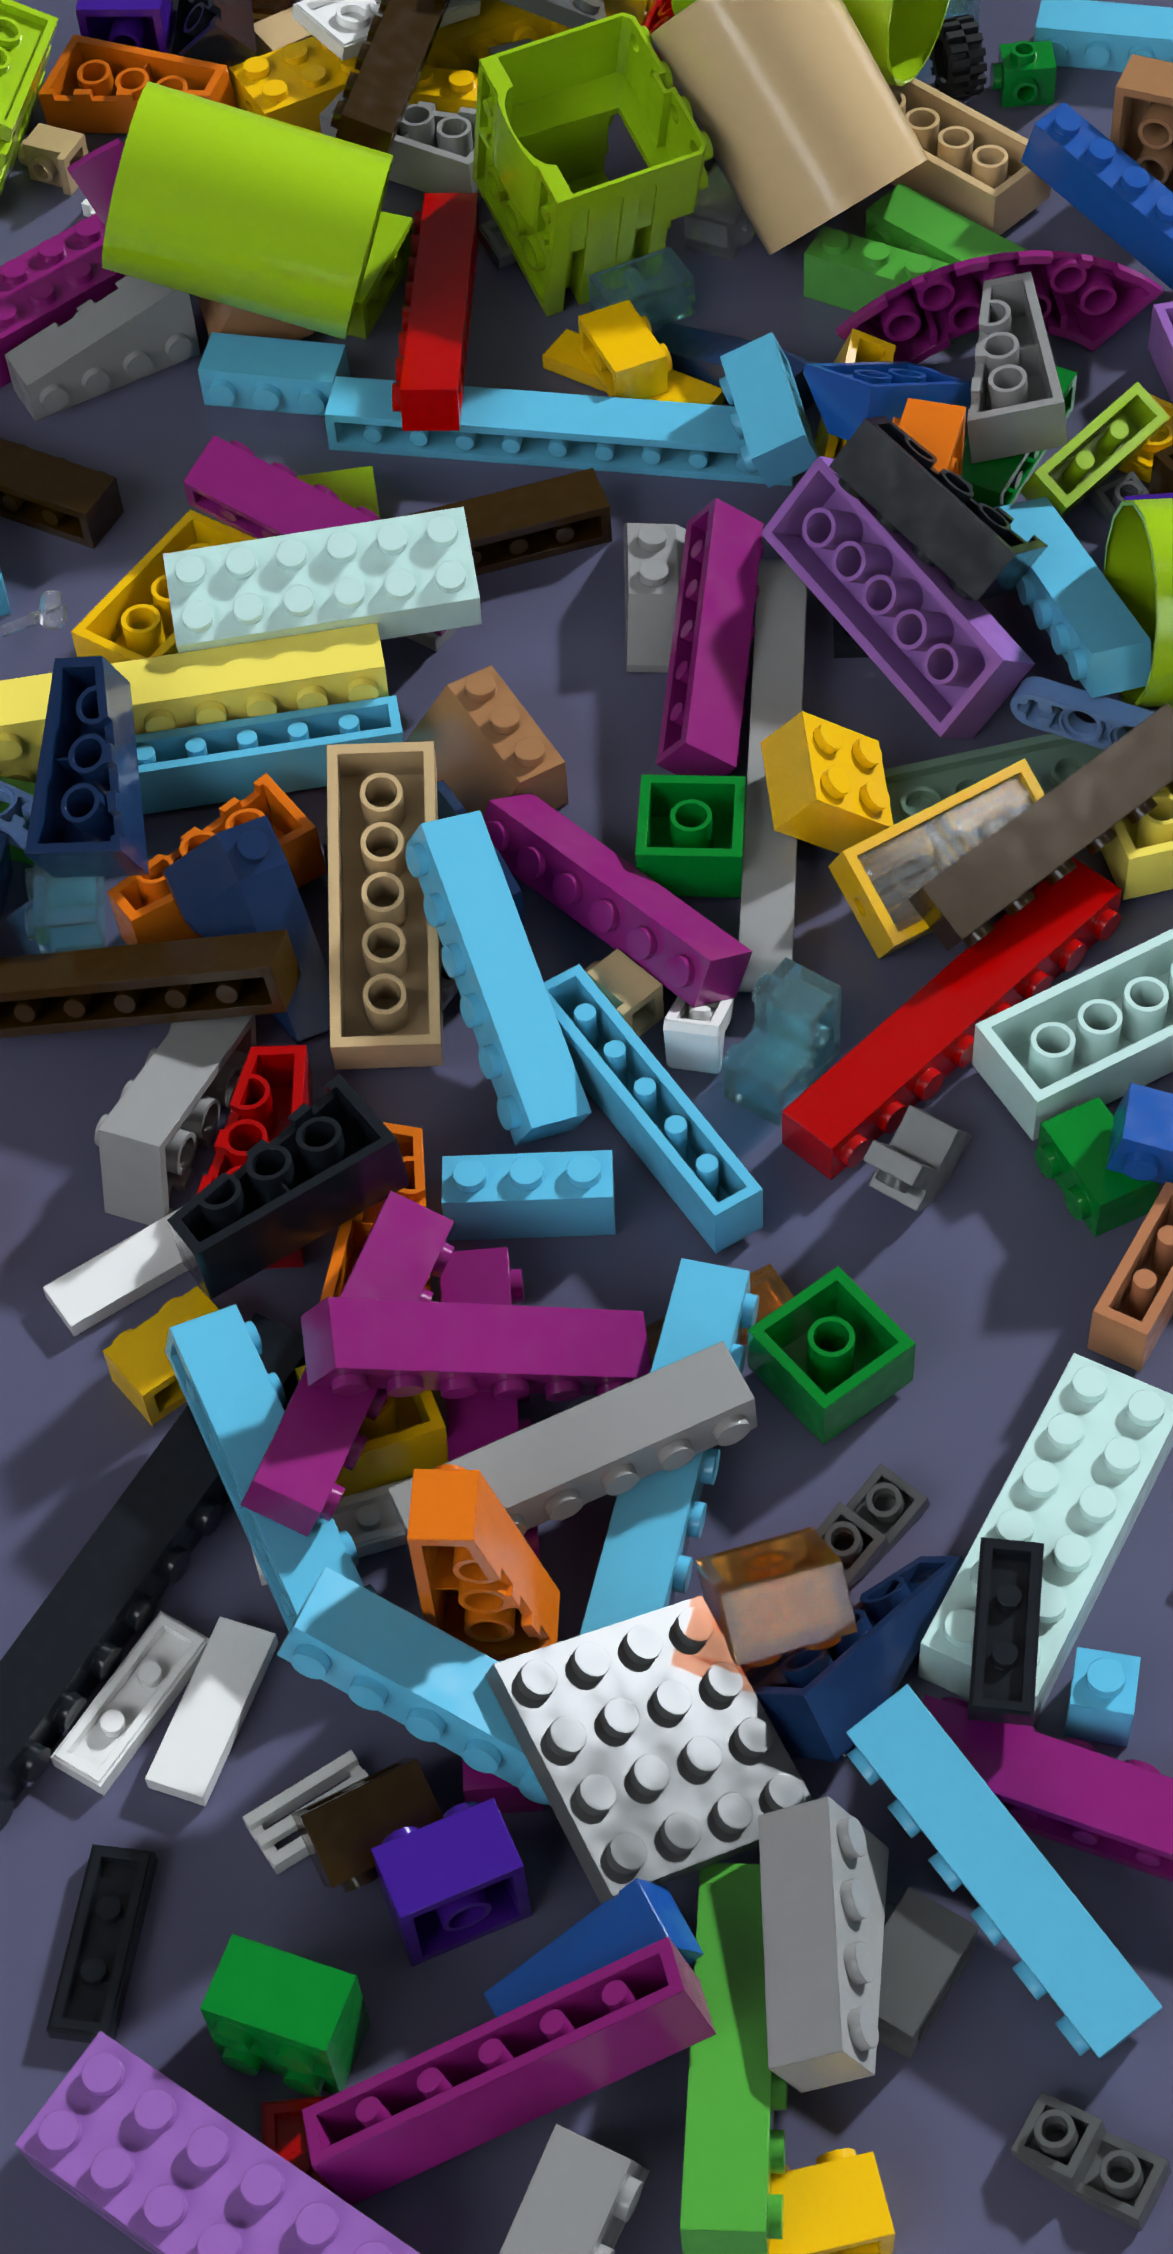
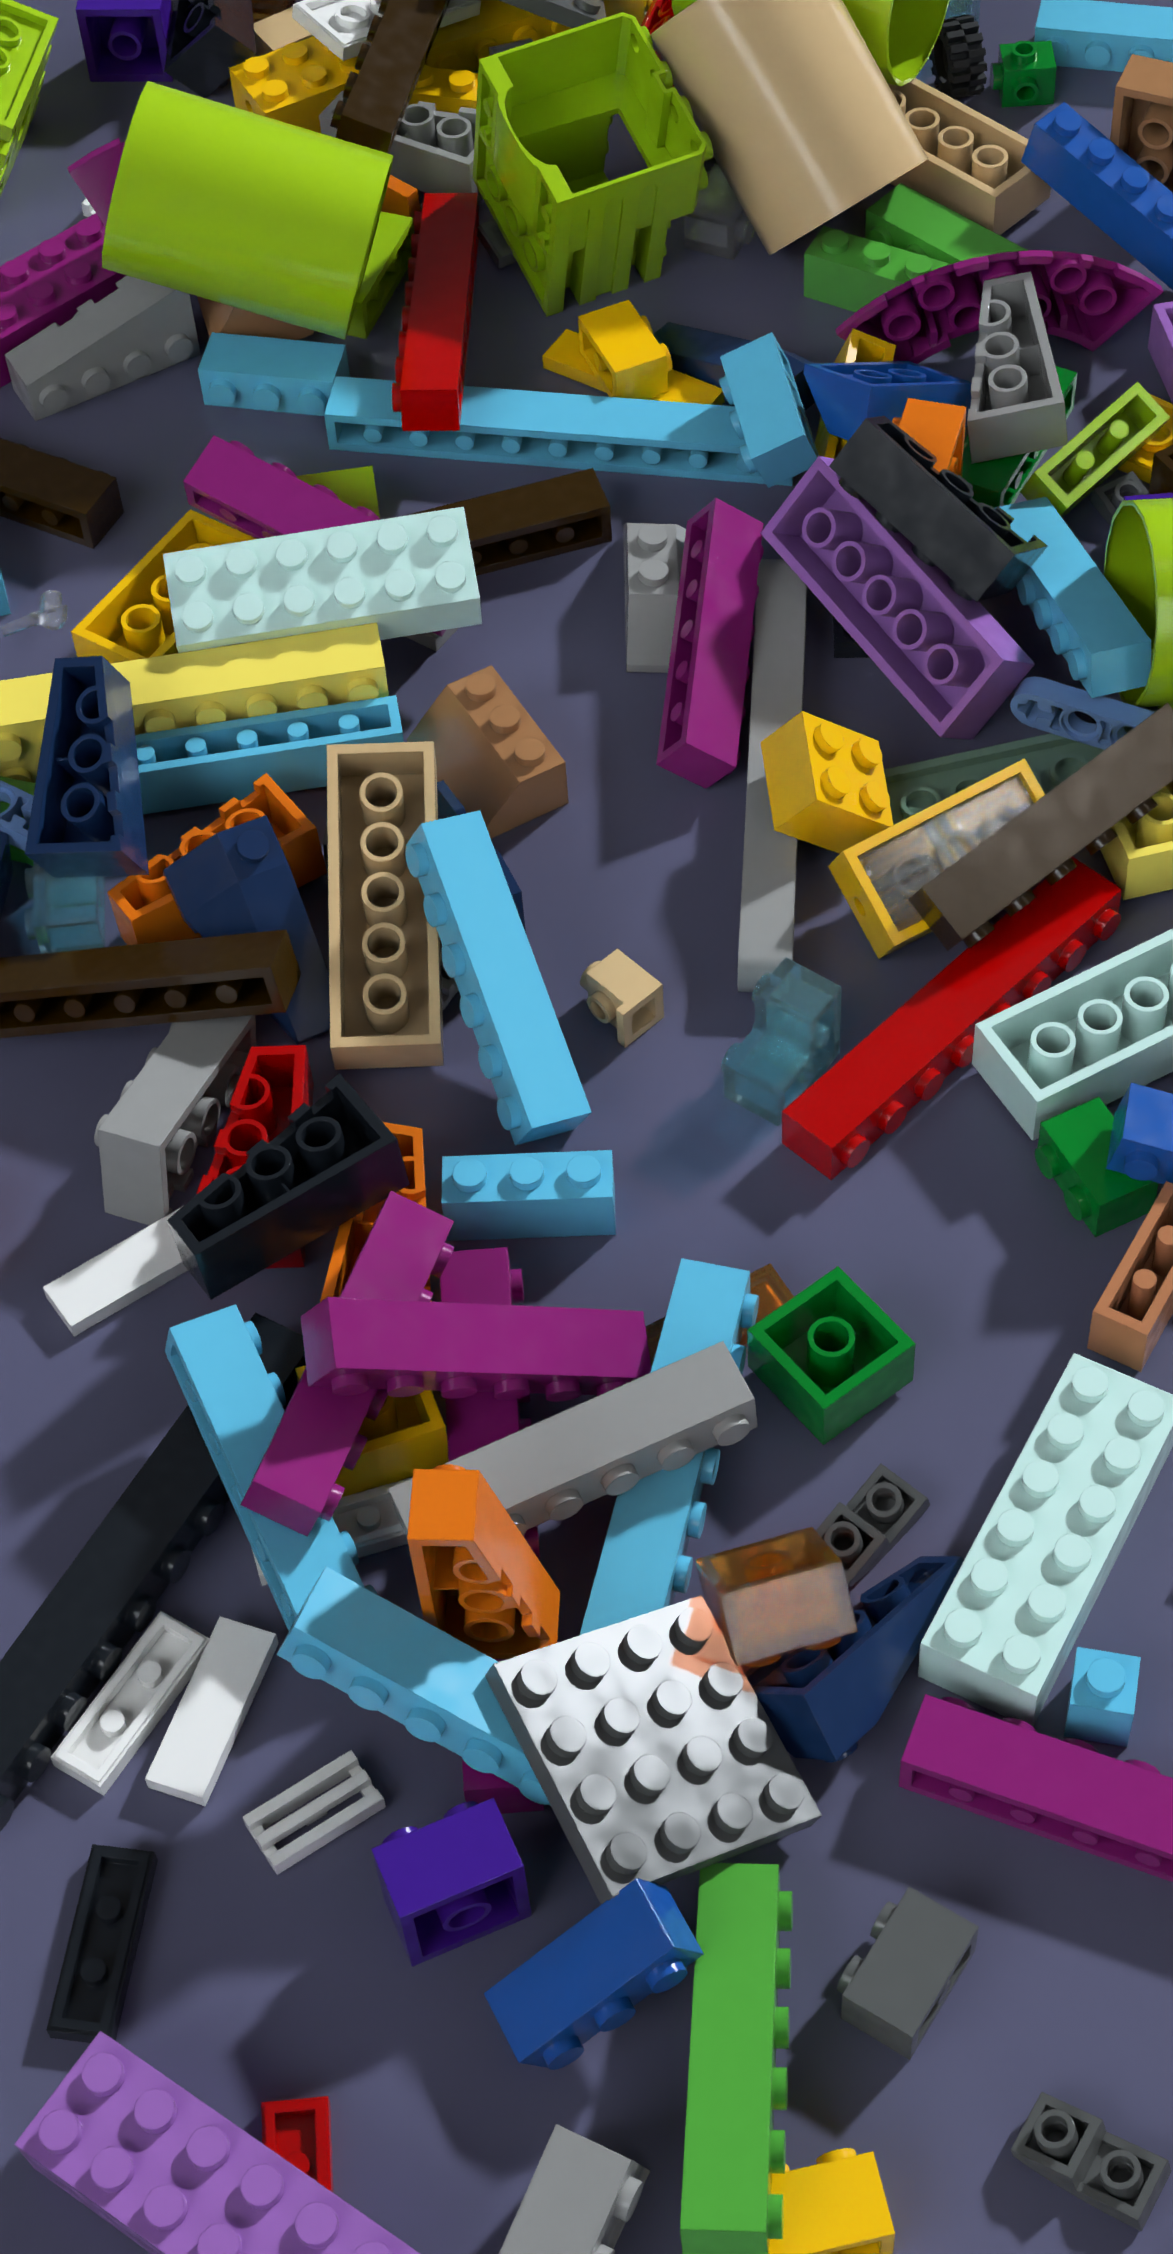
tan brick [18,123,88,196] -> none
orange wedge [37,34,237,134] -> none
yellow brick [103,1286,219,1426] -> none
green brick [200,1934,371,2097] -> none
dark brown brick [291,1757,443,1893] -> none
magenta brick [302,1936,716,2206] -> none
magenta brick [483,793,753,1008] -> none
medium azure brick [544,964,763,1254] -> none
clear light blue brick [588,247,696,330] -> none
green brick [635,774,746,898] -> none
white slope [663,996,734,1074] -> none
light grey wedge [758,1796,889,2093] -> none
medium azure brick [846,1684,1163,2060] -> none
dark grey brick [863,1105,972,1211] -> none
black tile [967,1537,1044,1726] -> none
none -> orange tile [381,175,420,231]

